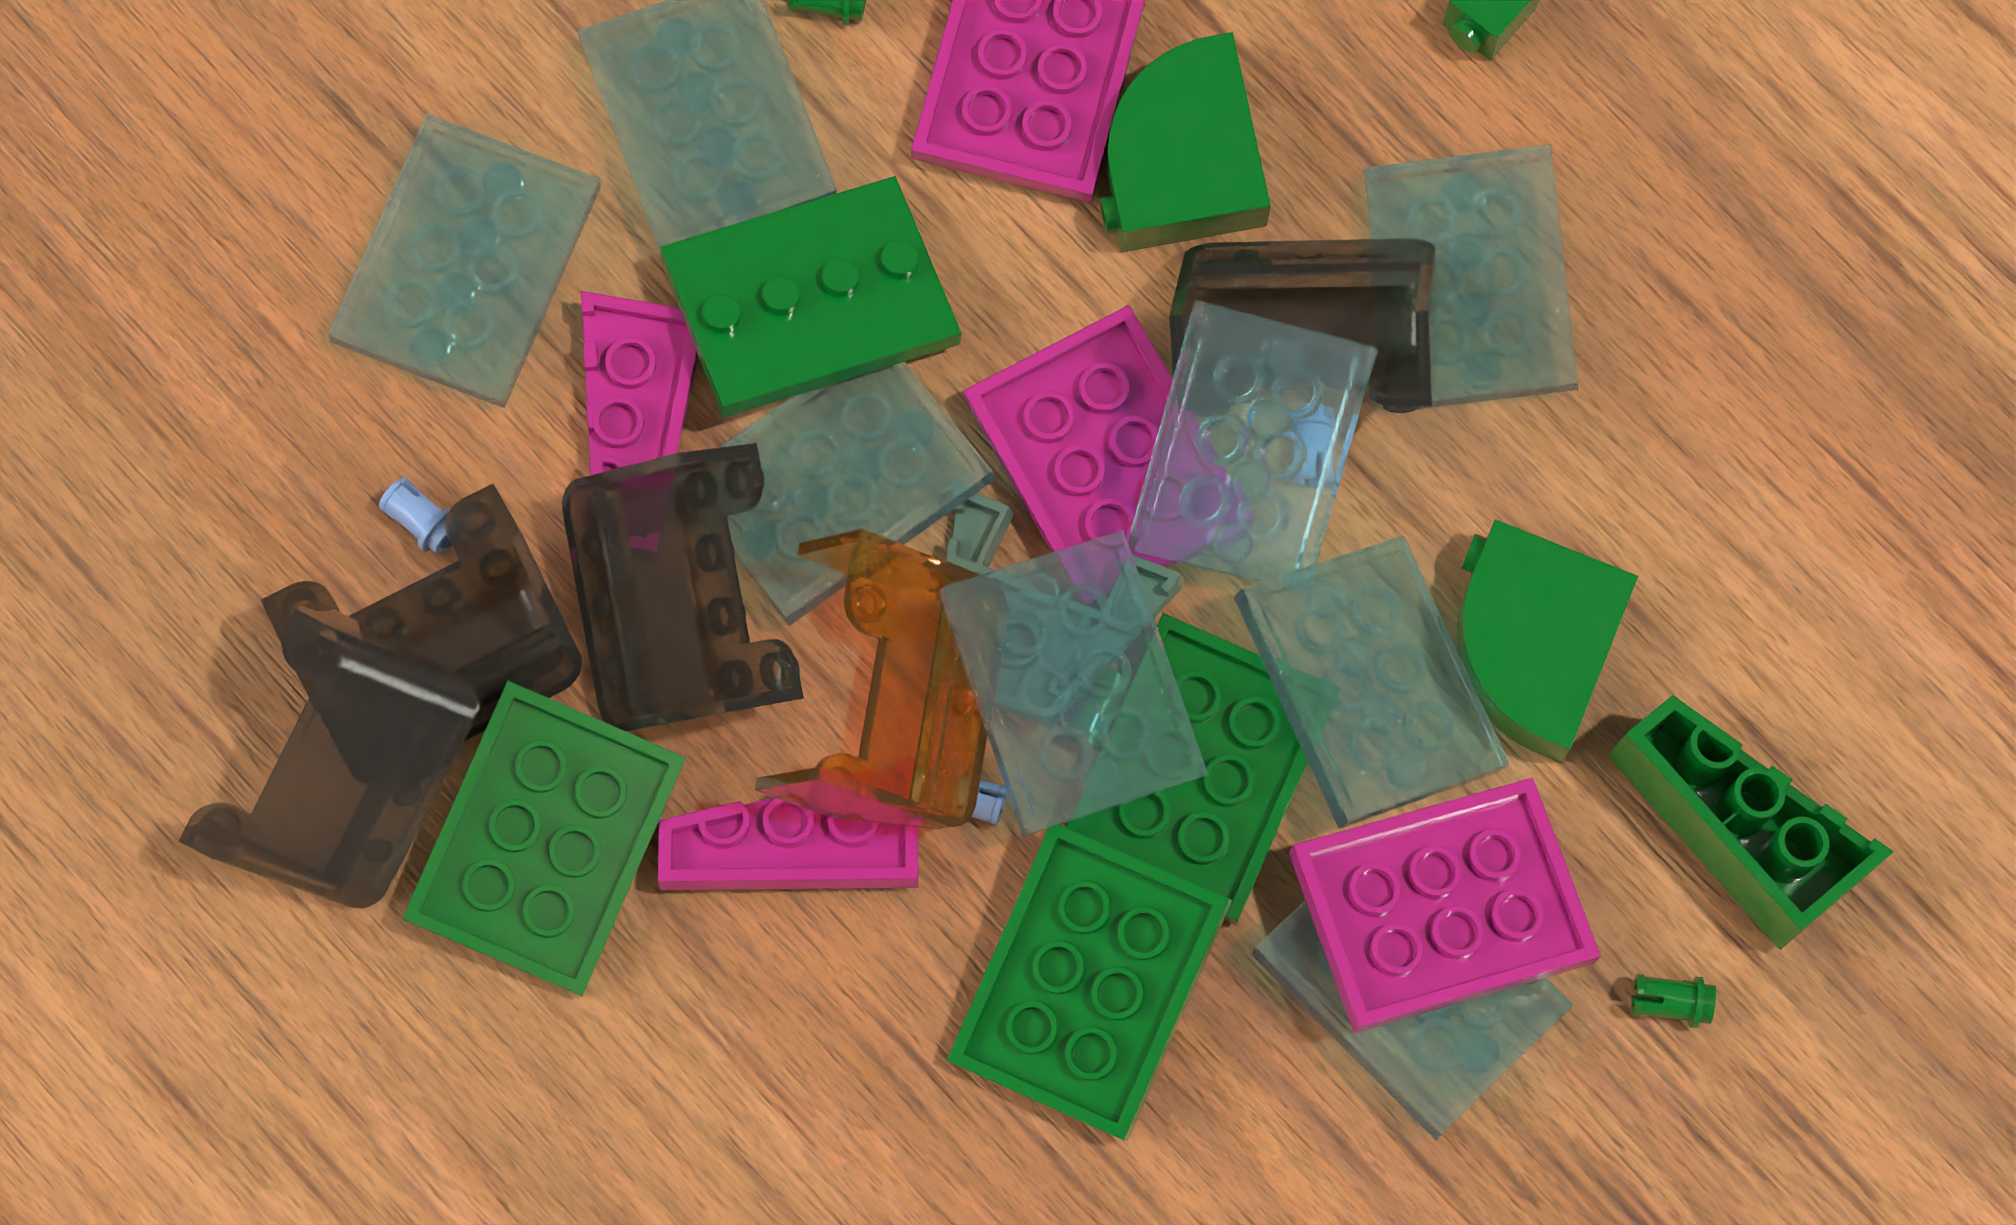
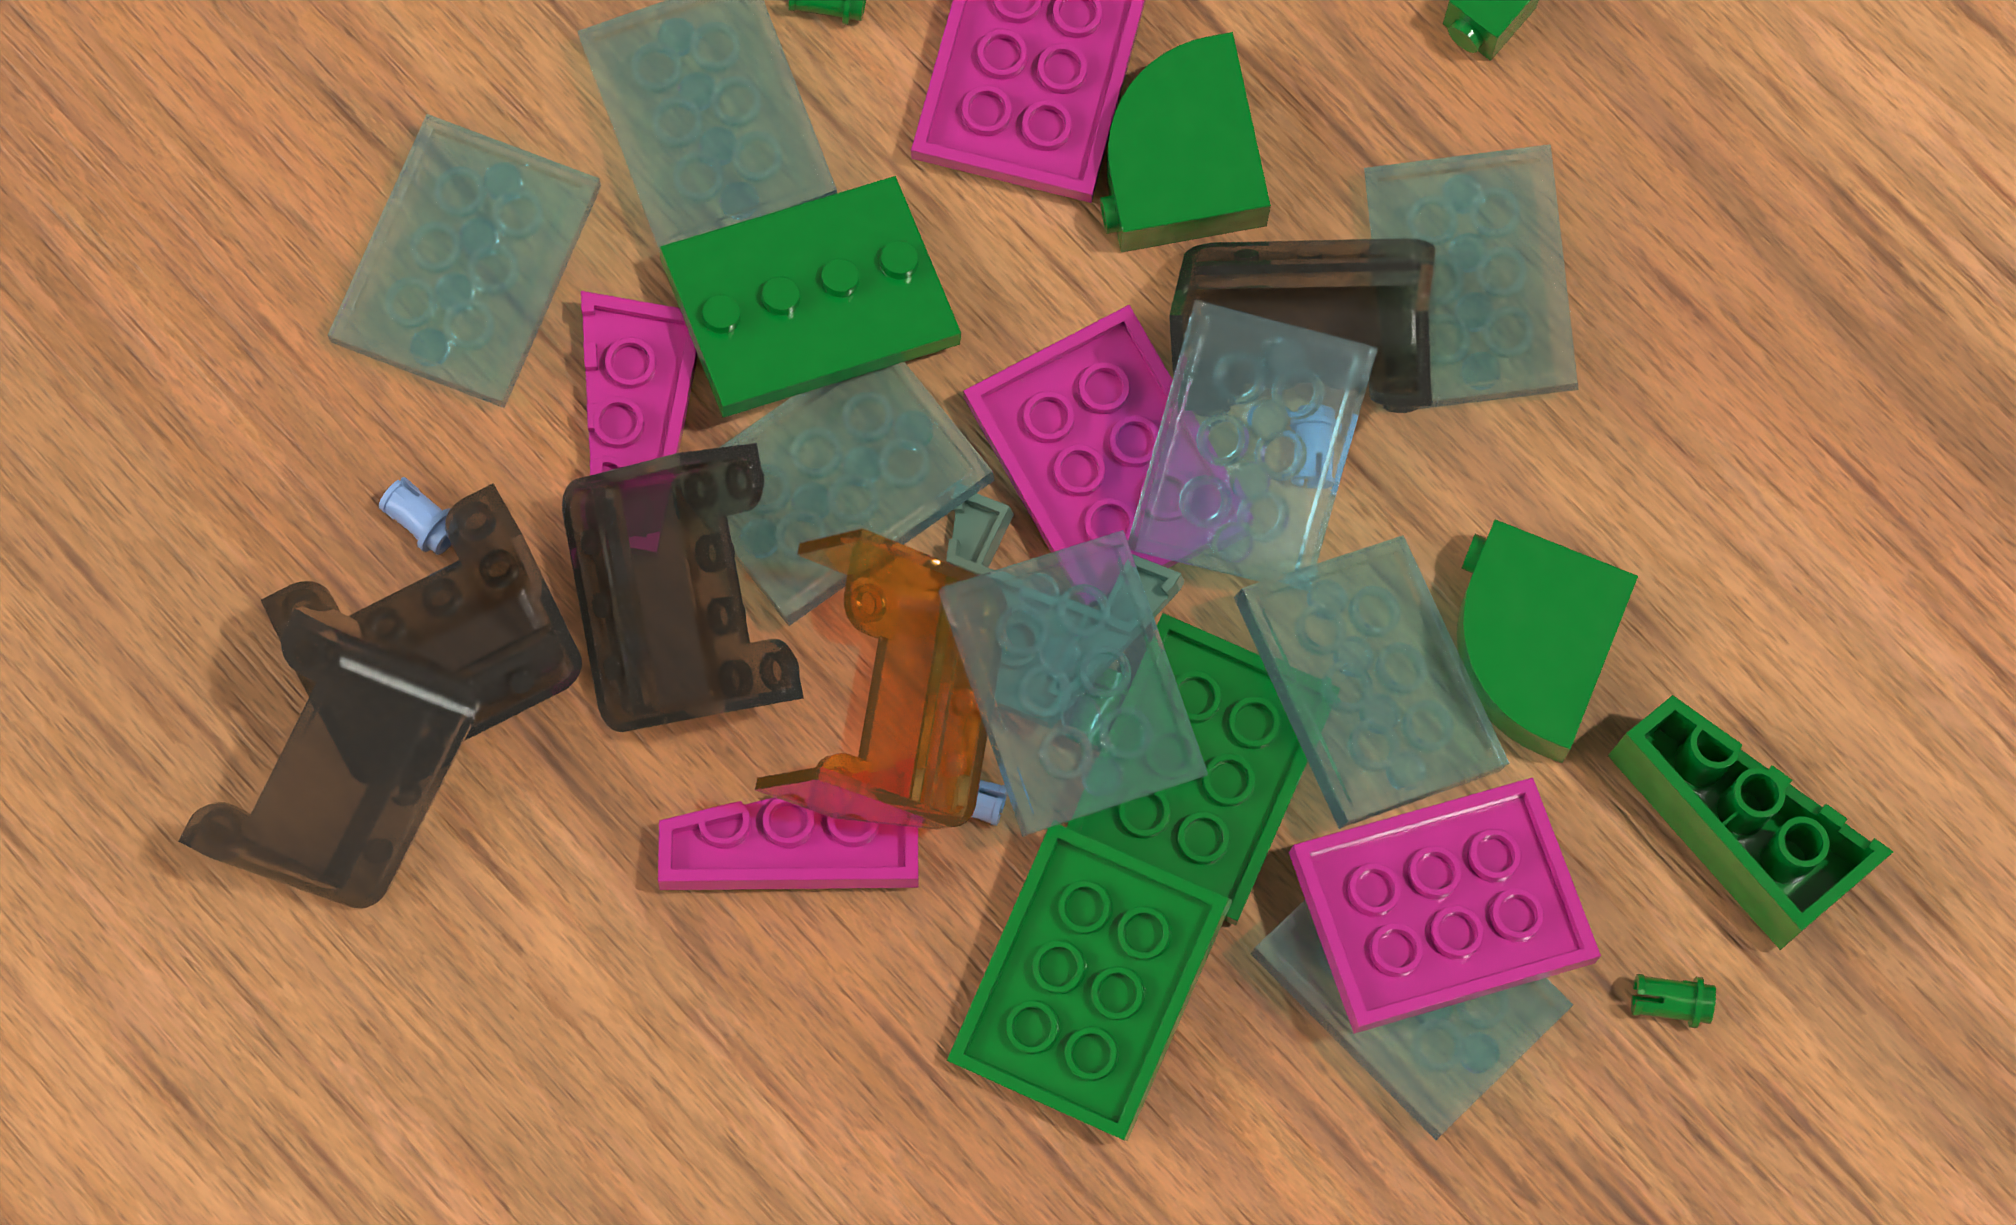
green plate [402,681,686,997] -> none

